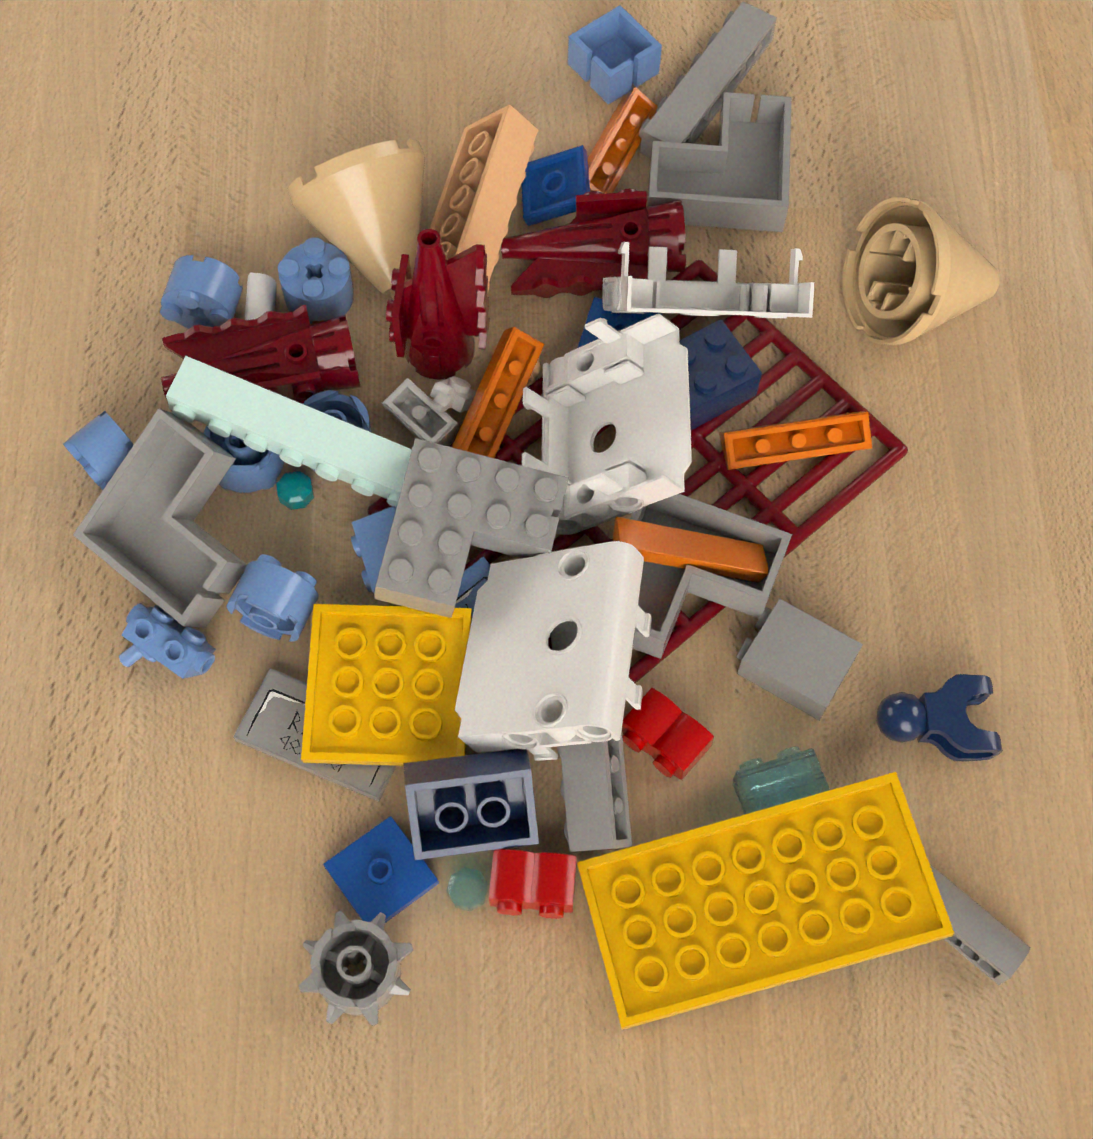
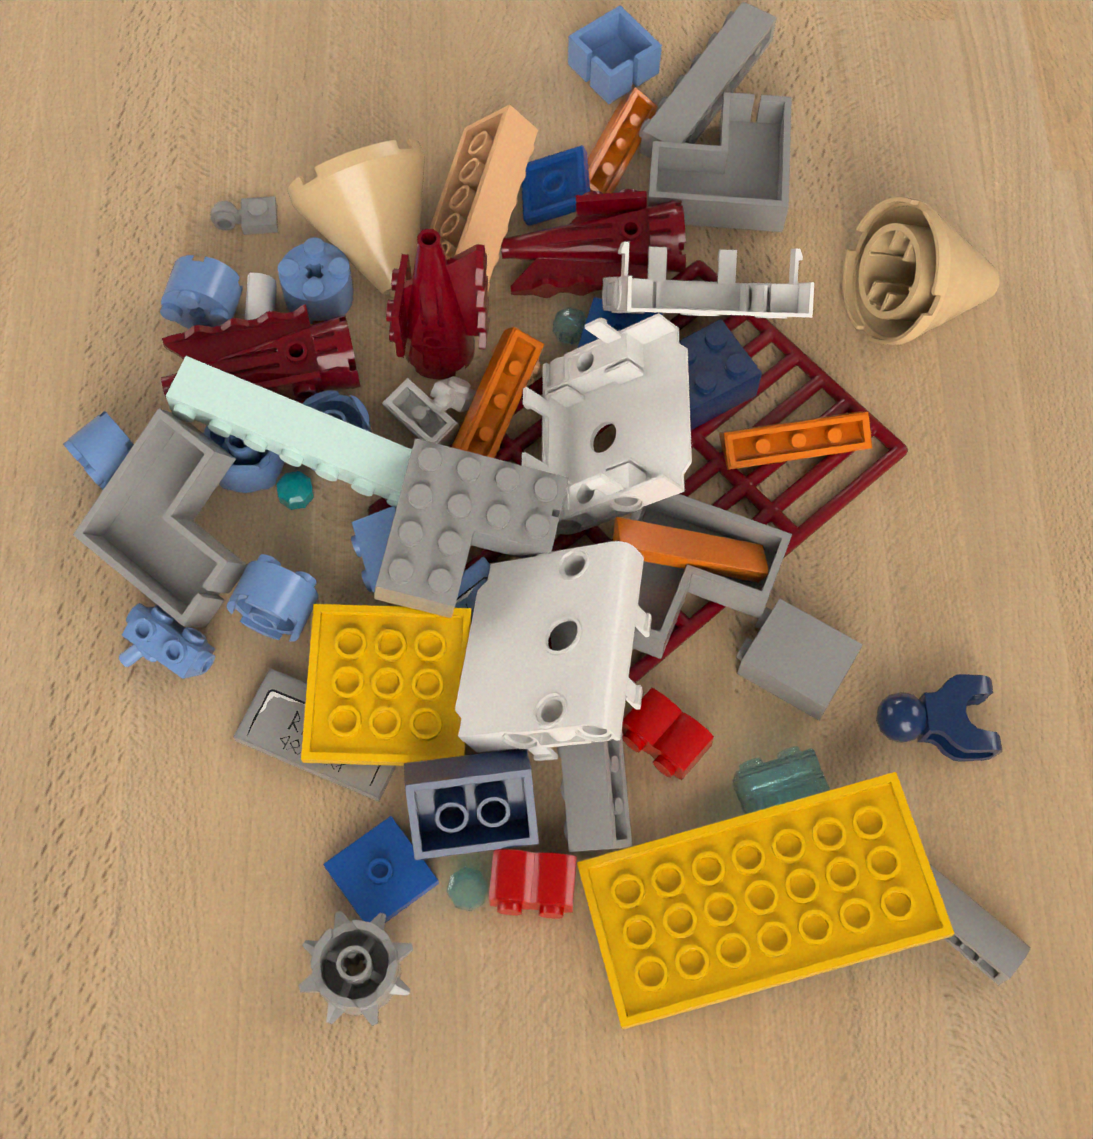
none -> light grey plate [211,196,278,235]
none -> clear light blue tile [553,307,587,345]

